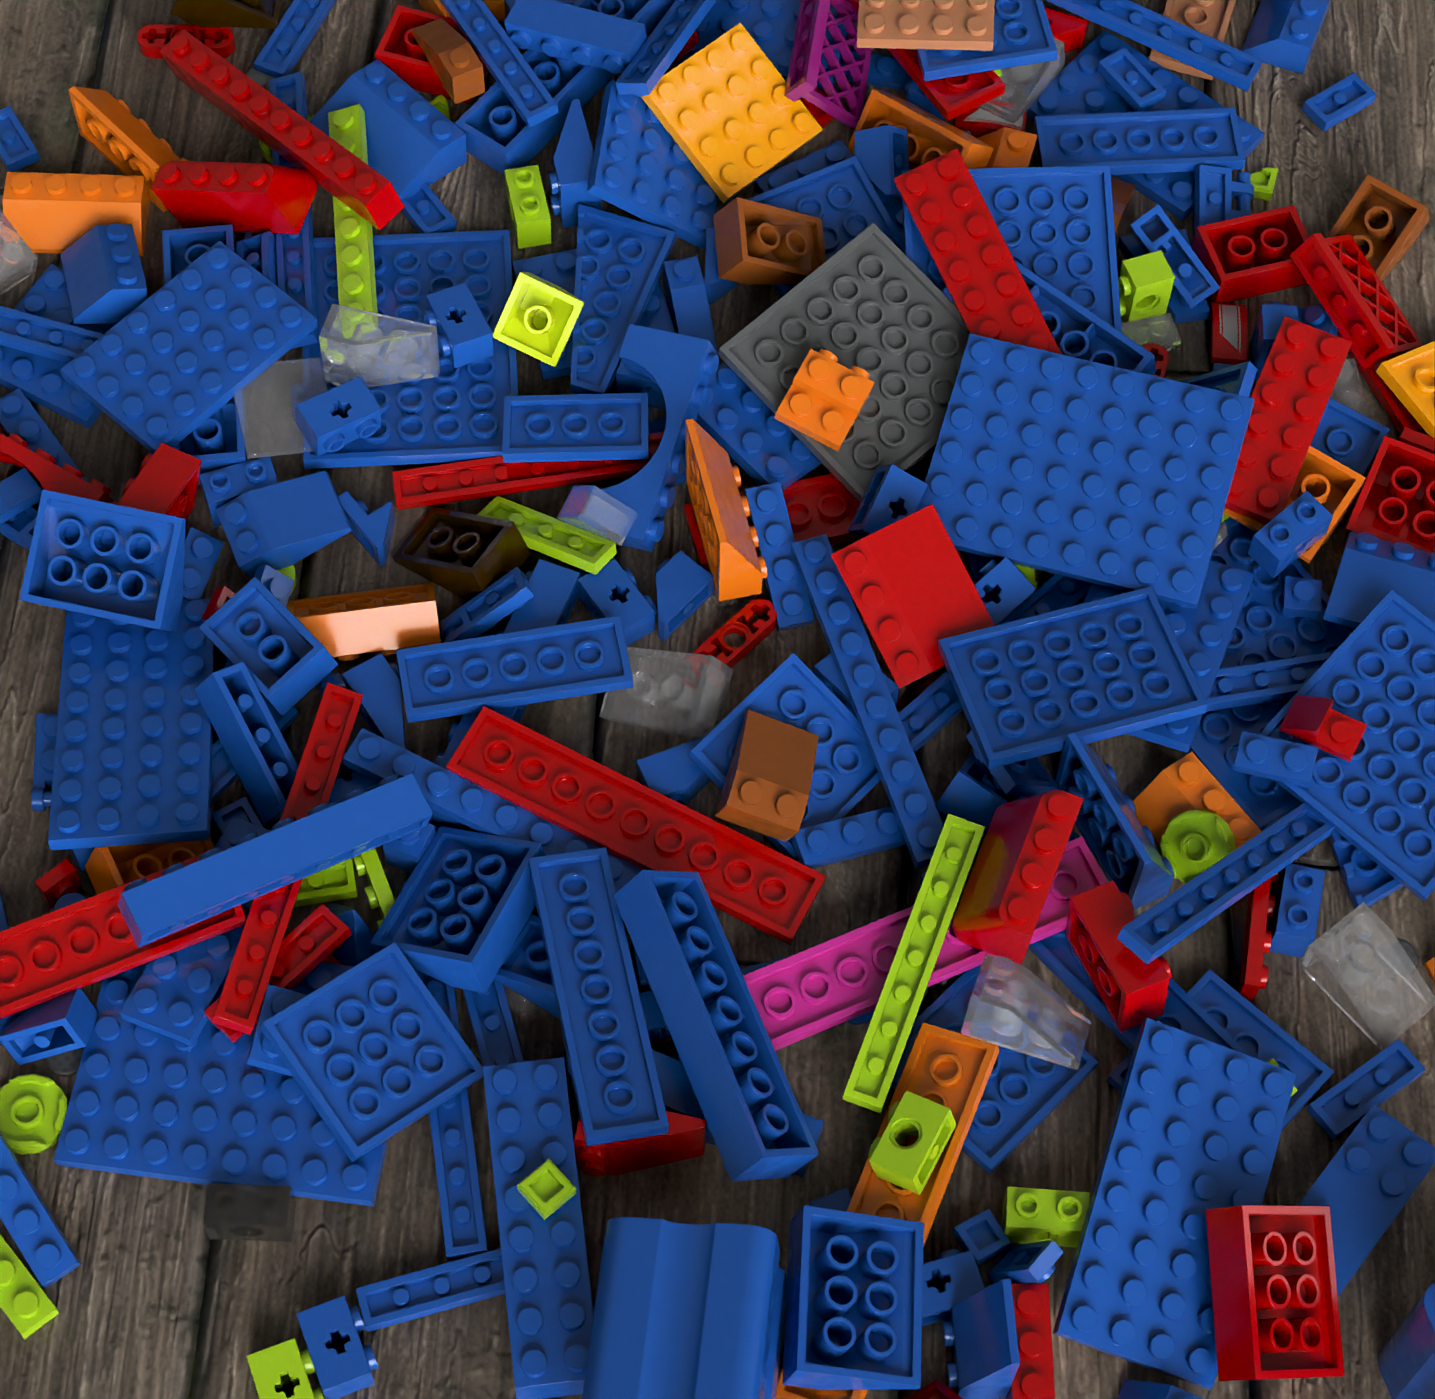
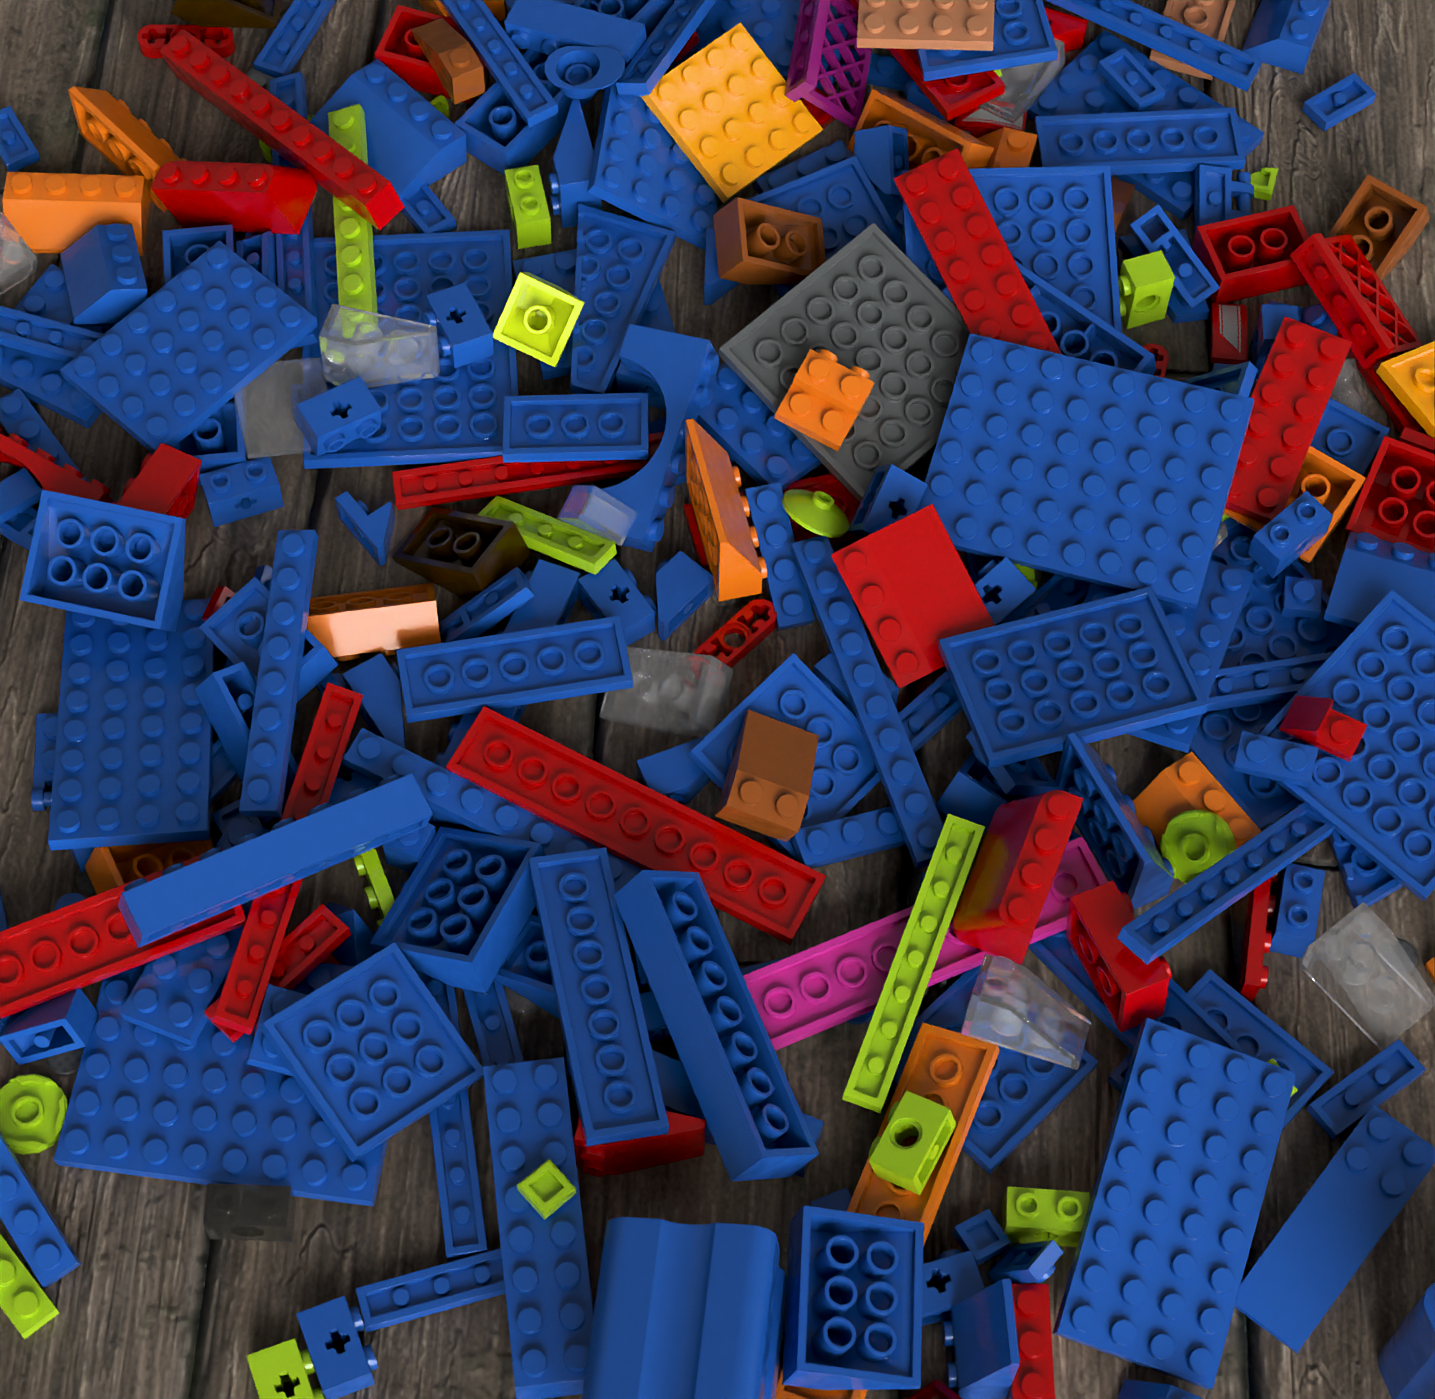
red plate [35,858,82,909] -> none
blue plate [182,527,224,601] -> none
blue slope [216,470,353,579] -> none
lime plate [293,858,358,908] -> none
blue slope [663,256,718,354] -> none
clear plate [1121,313,1181,351] -> none
red slope [1206,1205,1344,1381] -> none
none -> blue plate [239,530,319,817]
none -> blue piece [544,46,625,99]
none -> lime dish [782,489,849,538]

